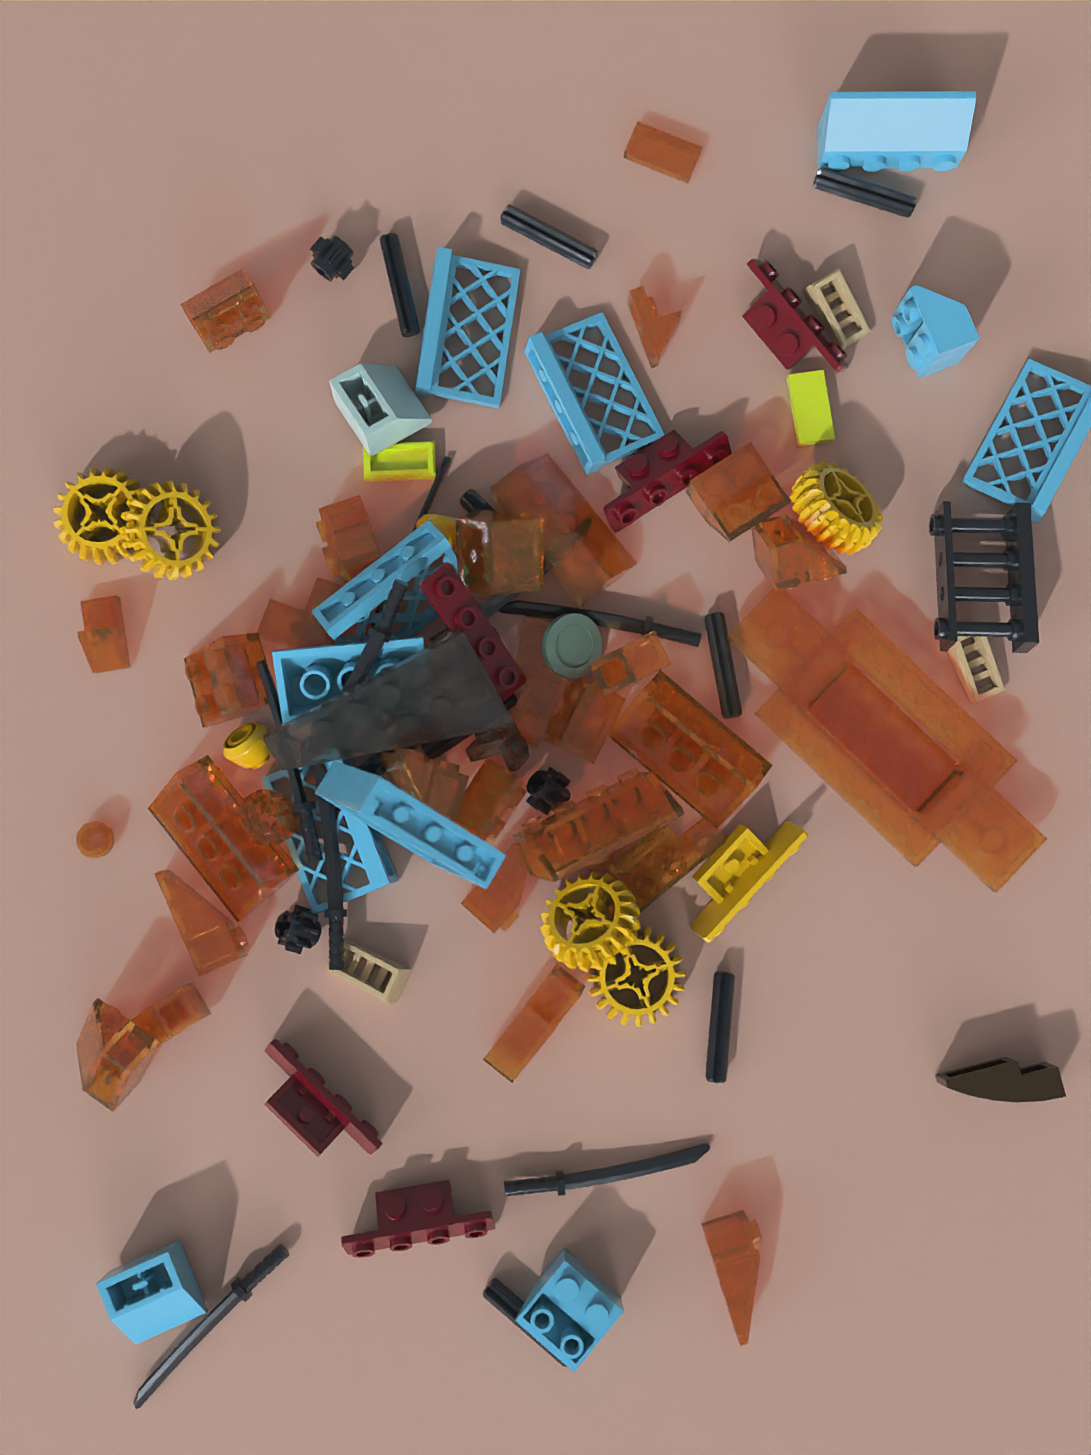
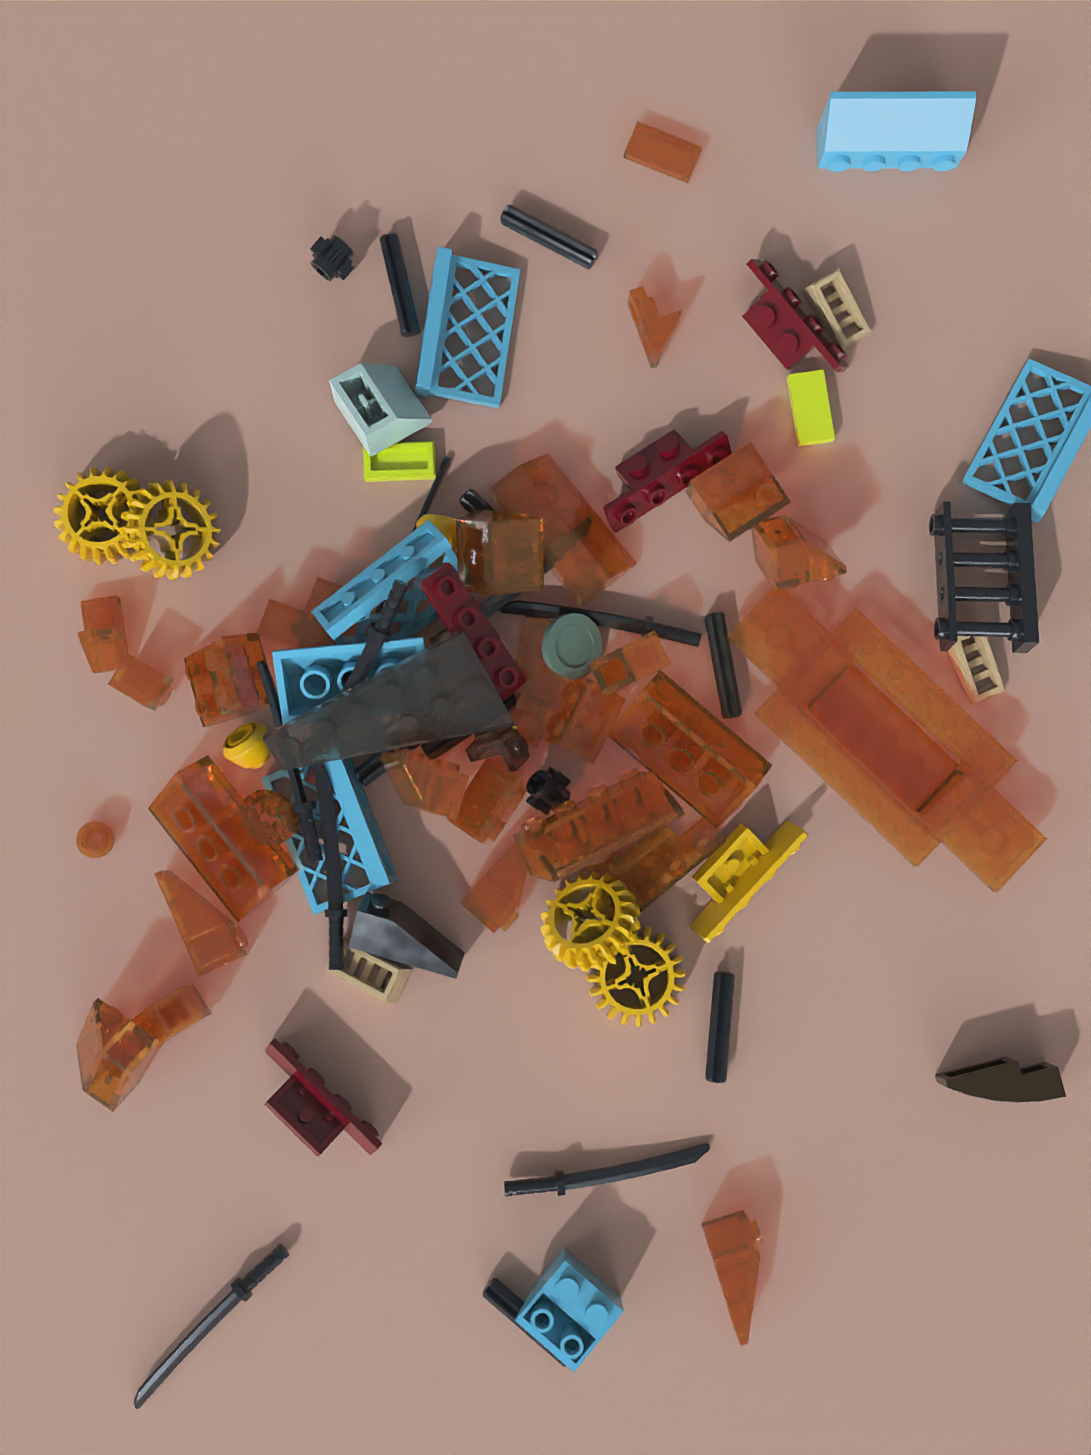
medium azure slope [96,1240,208,1344] -> none
clear orange slope [180,268,271,352] -> none
black gear [274,905,322,954] -> none
medium azure window [315,761,506,890] -> none
clear orange brick [316,495,382,584] -> none
dark red bracket [341,1180,495,1258] -> none
clear orange slope [483,963,585,1083] -> none
medium azure fence [524,312,665,476] -> none
yellow gear [790,461,883,555] -> none
black axle [813,167,917,218] -> none
medium azure slope [892,285,980,378] -> none
none -> clear orange brick [108,653,174,710]
none -> black slope [349,891,465,979]

